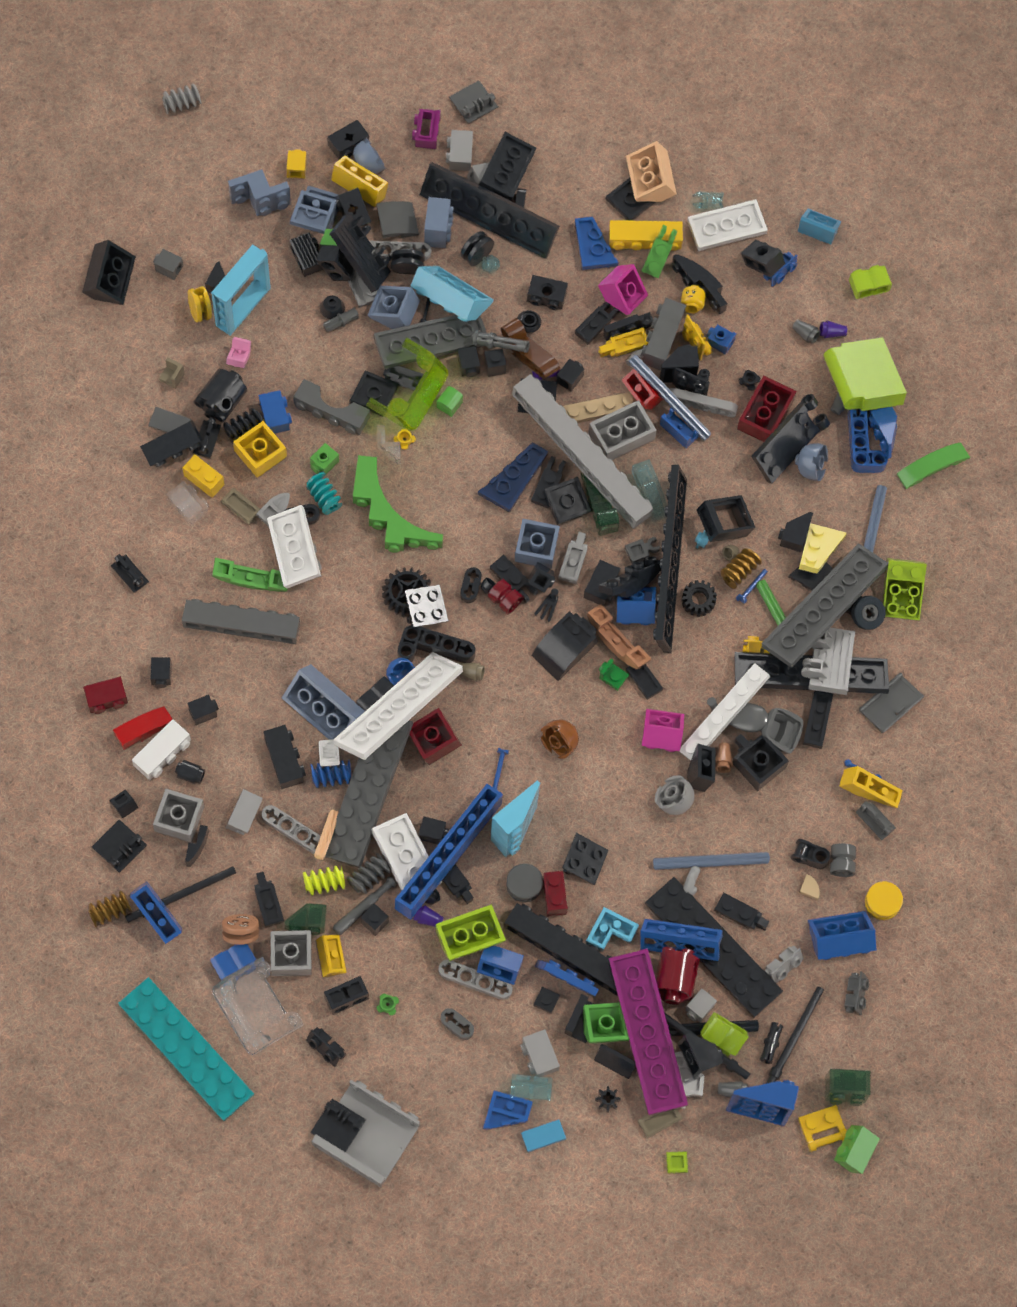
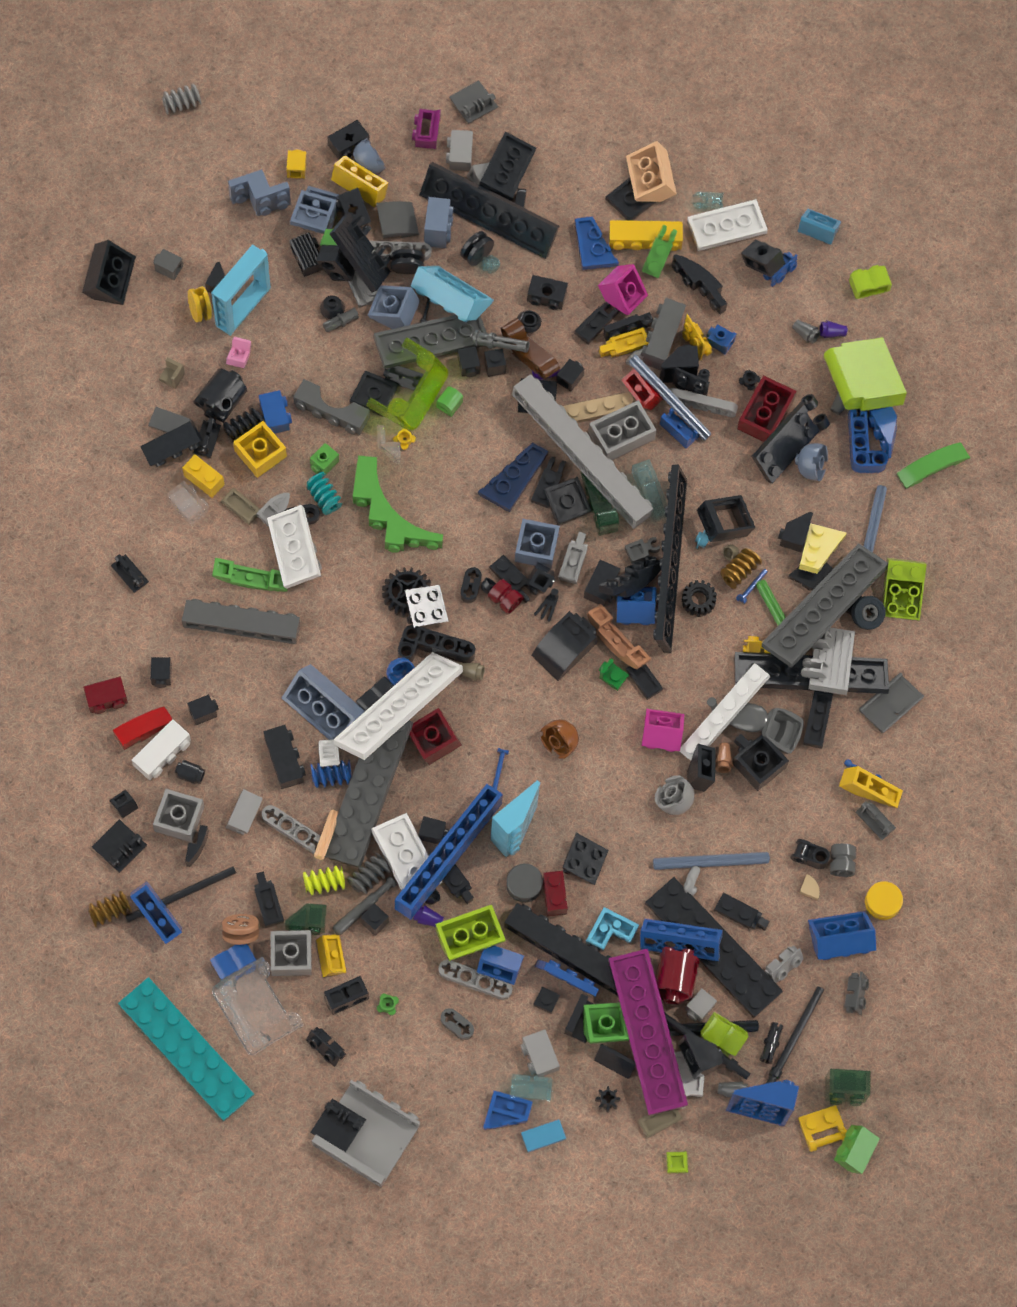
yellow head [681,285,705,313] -> none

